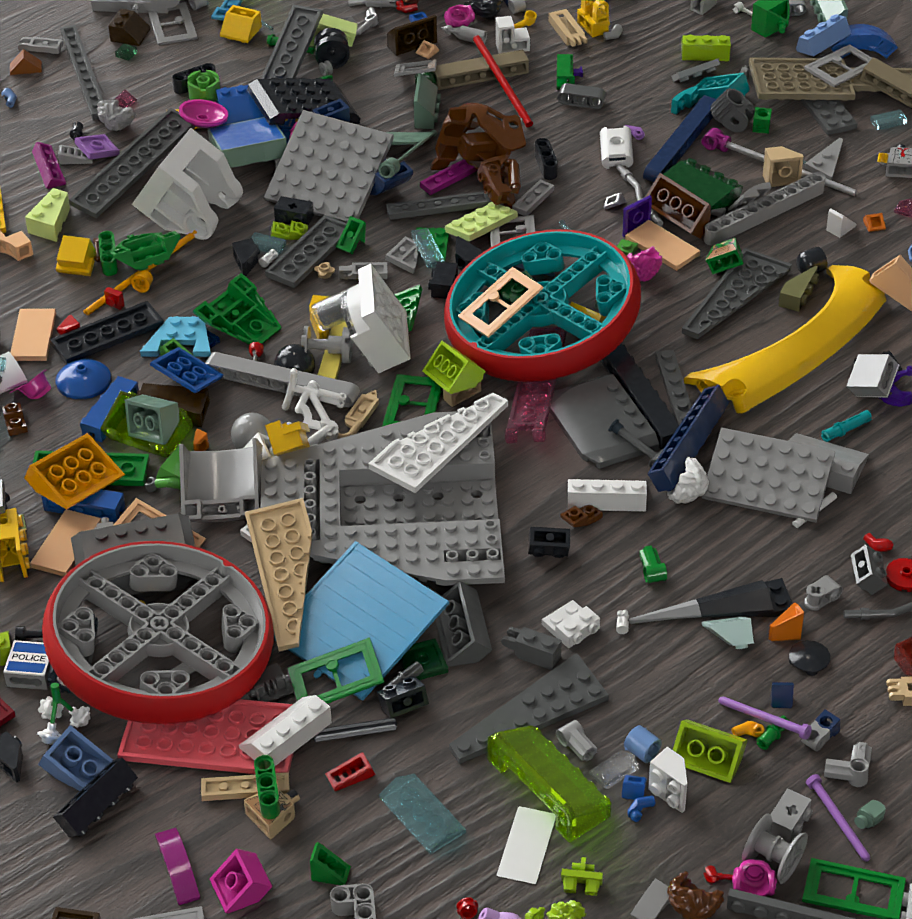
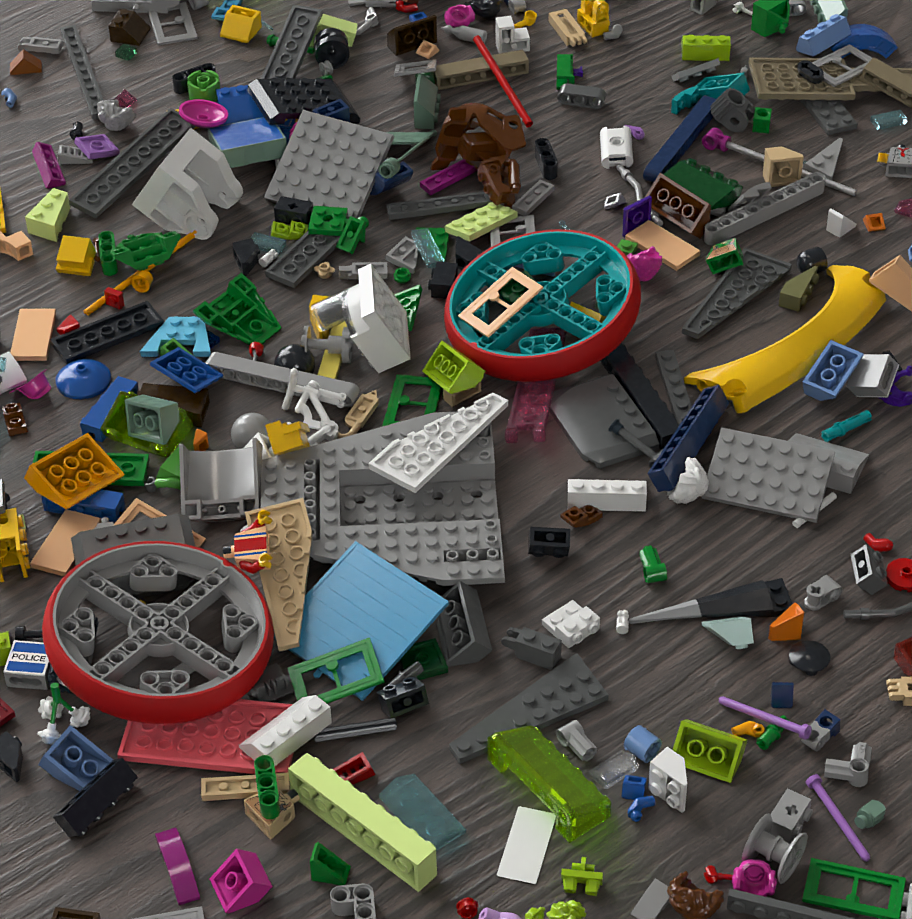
none -> torso [223,509,273,574]
none -> yellowish green brick [288,753,437,892]
none -> green plate [308,206,369,236]
none -> green plate [394,267,411,283]
none -> black beam [797,60,824,84]
none -> medium blue slope [802,340,864,401]

